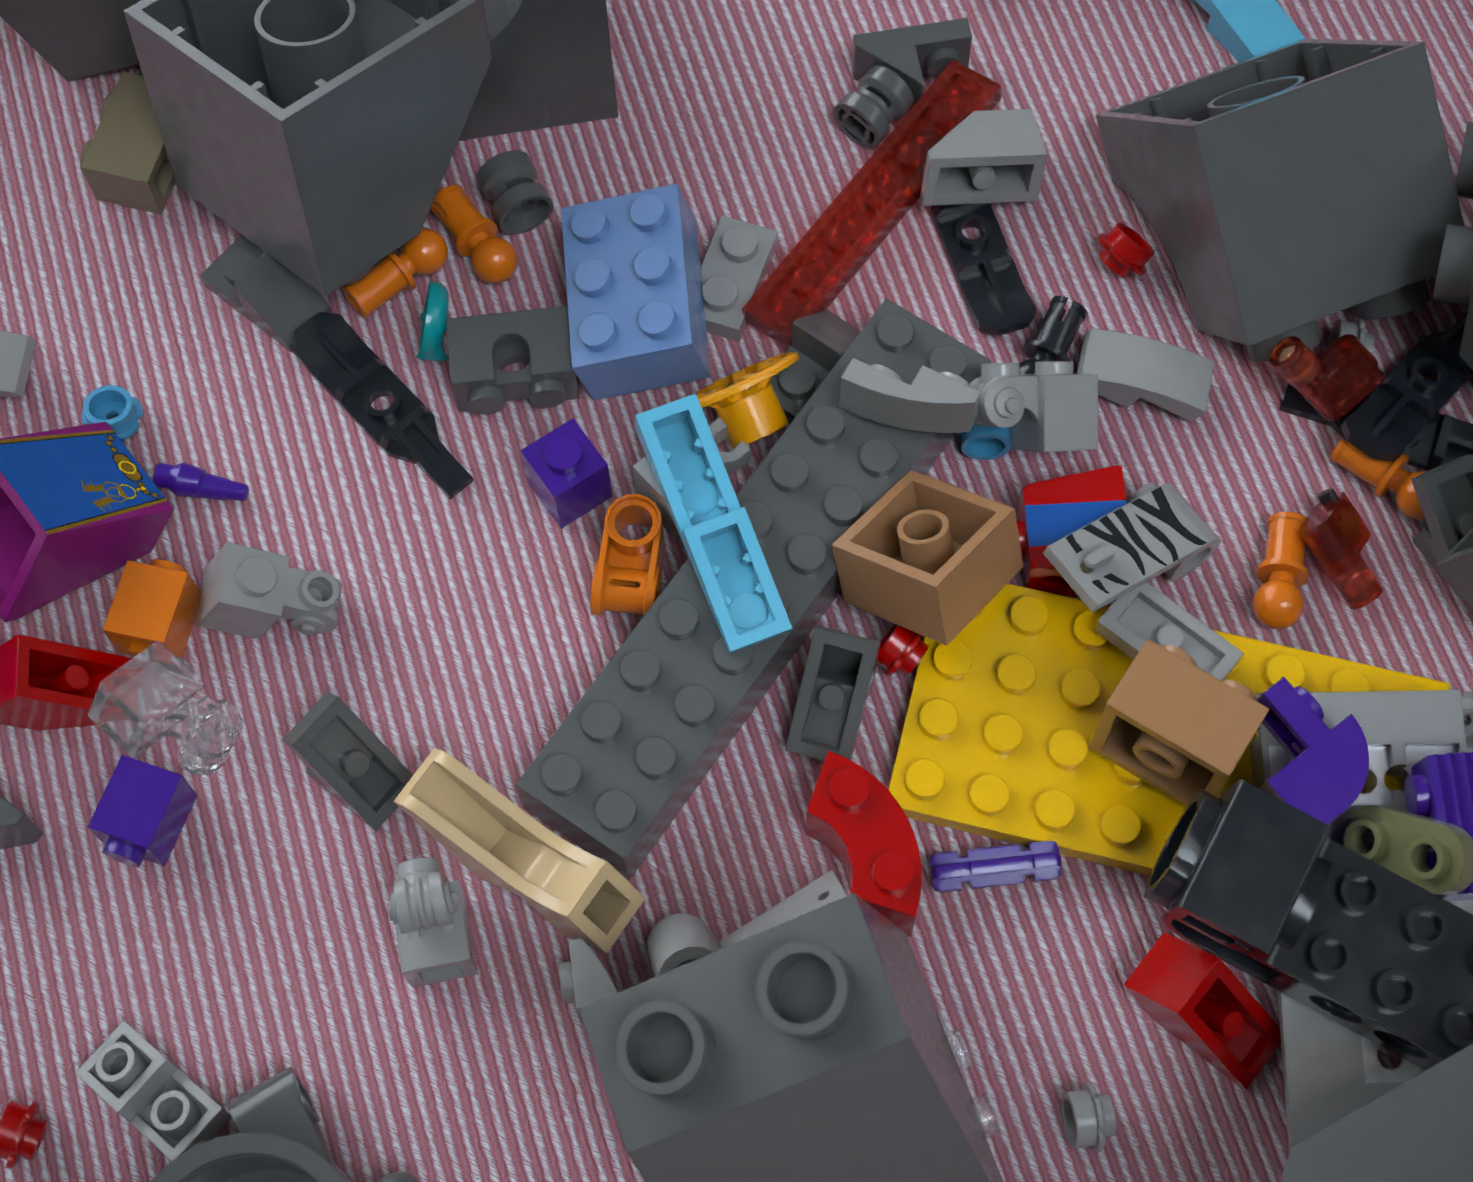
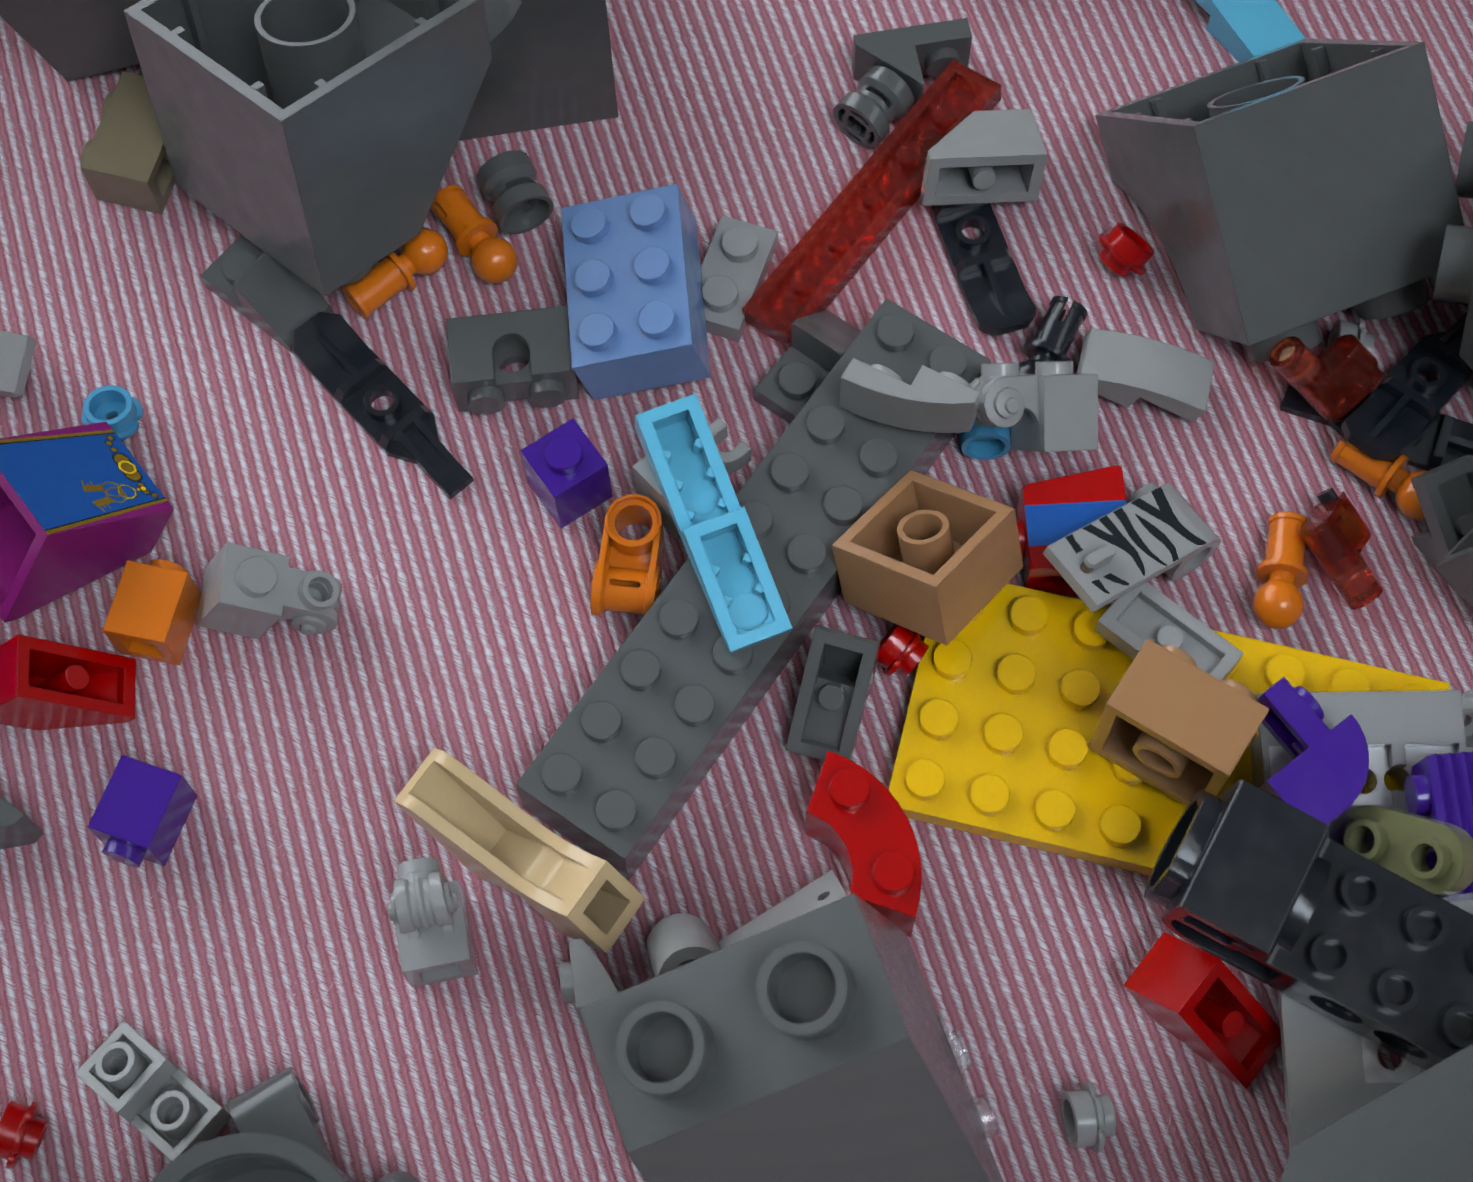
clear brick [87,640,243,776] -> none
dark purple piece [153,462,249,501] -> none
dark grey slope [282,692,413,831] -> none
teal piece [416,280,449,361] -> none
light orange wheel [691,352,799,448] -> none
axle [929,840,1062,893] -> none

